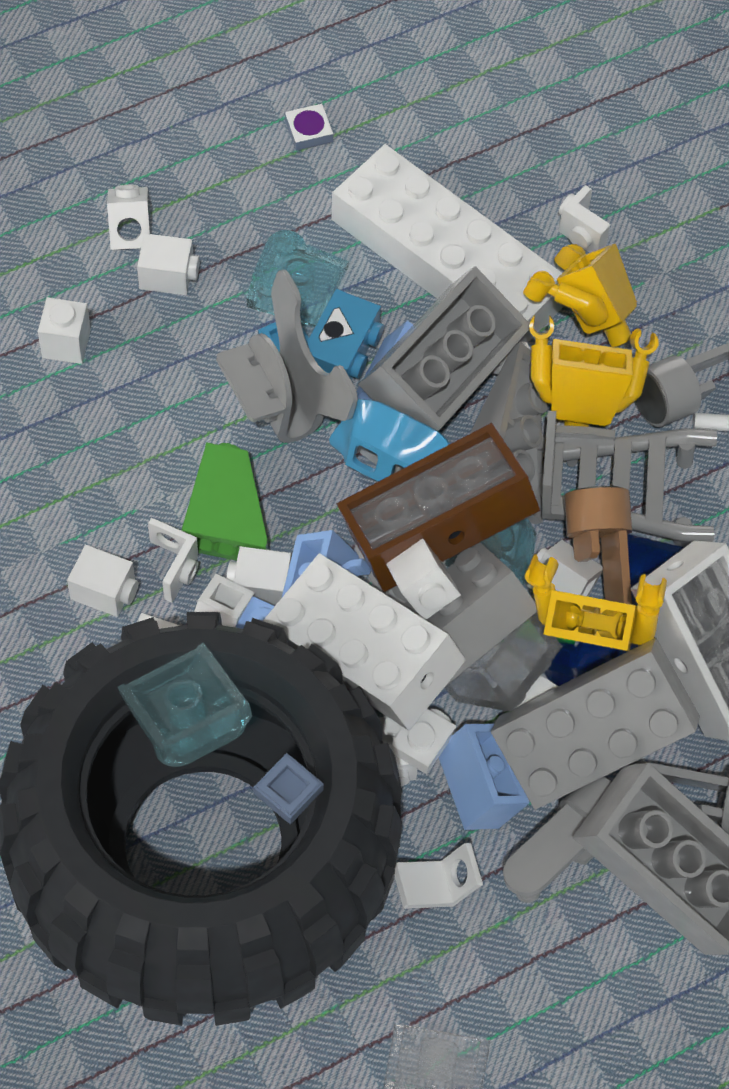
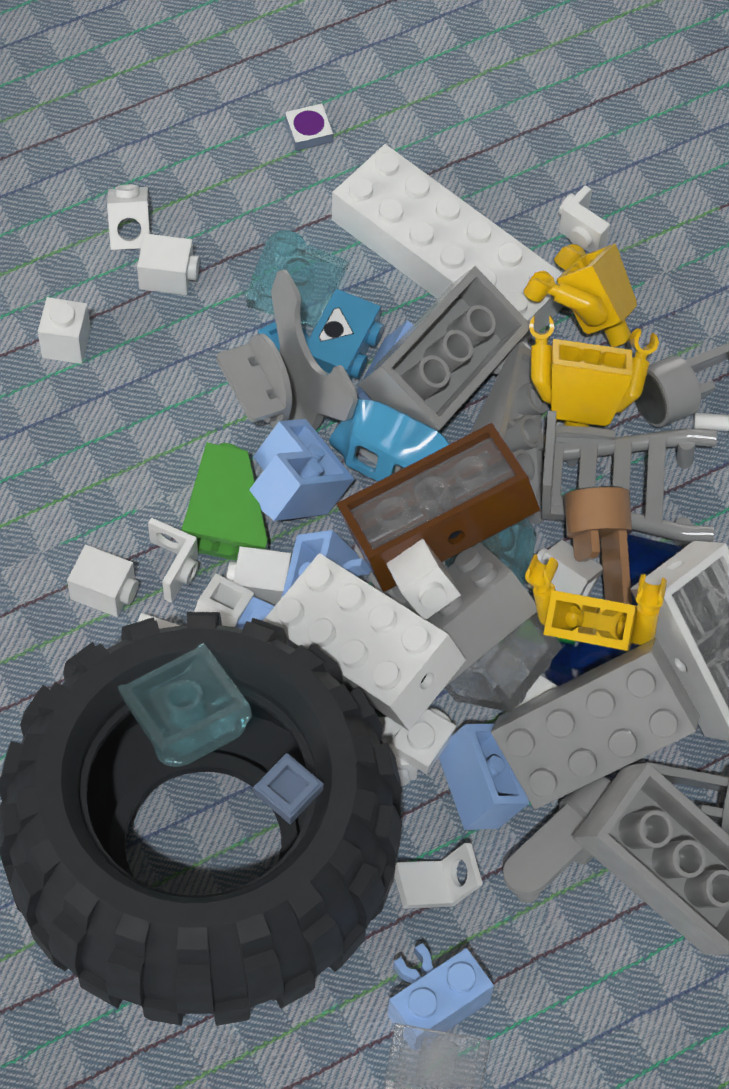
none -> light blue brick [249,419,354,521]
none -> light blue brick [387,943,494,1053]

